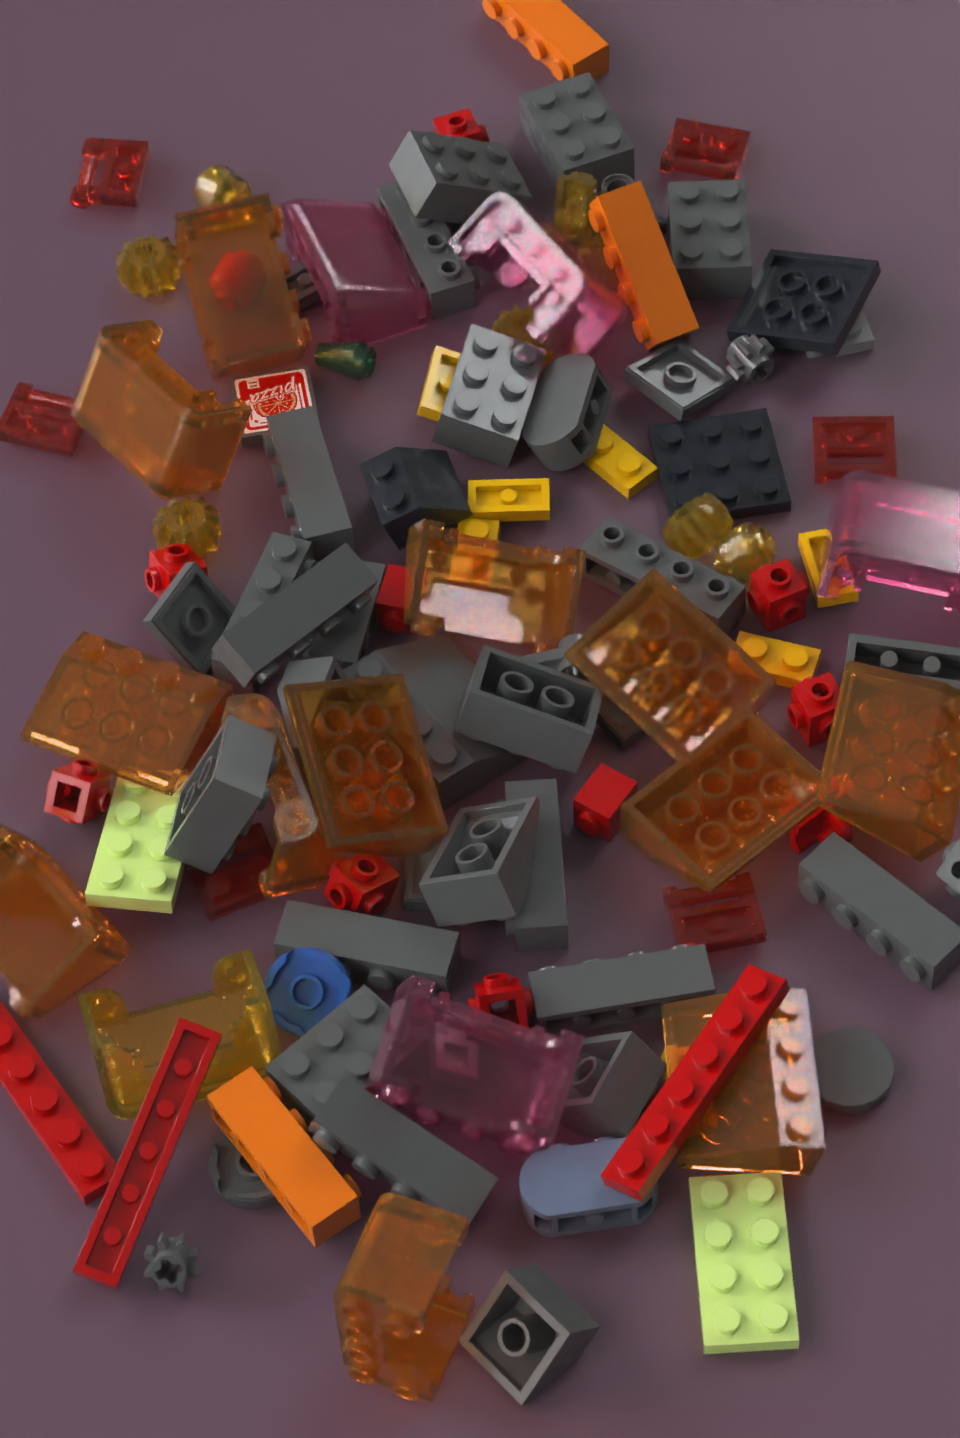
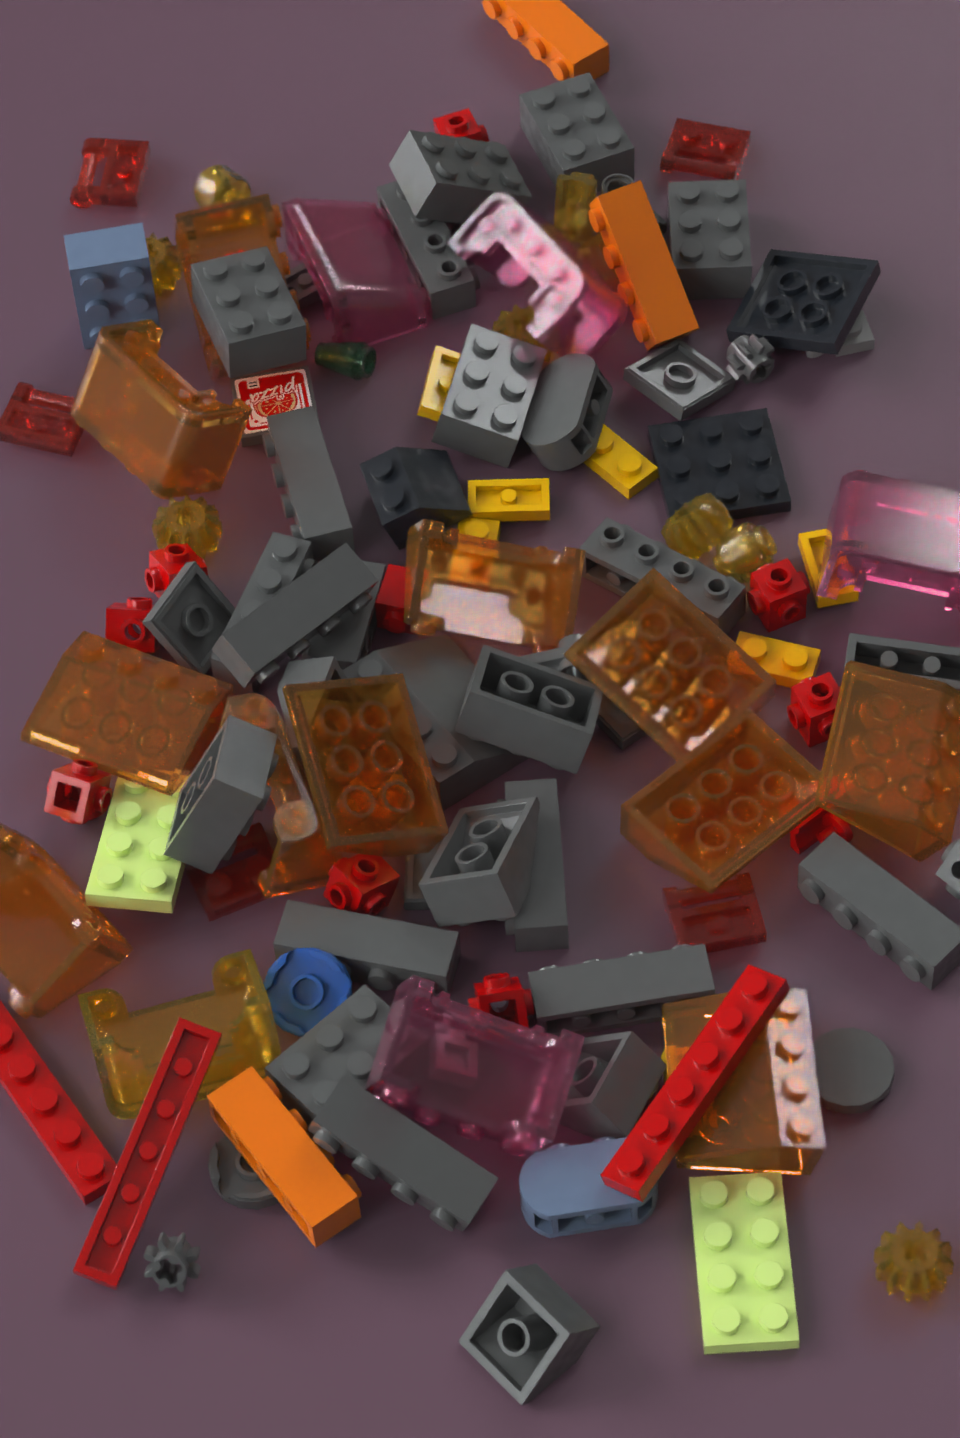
clear orange windscreen [333,1193,475,1403] -> none
red brick [573,763,638,842] -> none
clear red plate [812,416,897,484] -> none
none -> sand blue brick [64,222,162,349]
none -> red brick [105,597,162,659]
none -> dark grey brick [191,246,307,379]
none -> clear yellow gear [873,1220,954,1303]

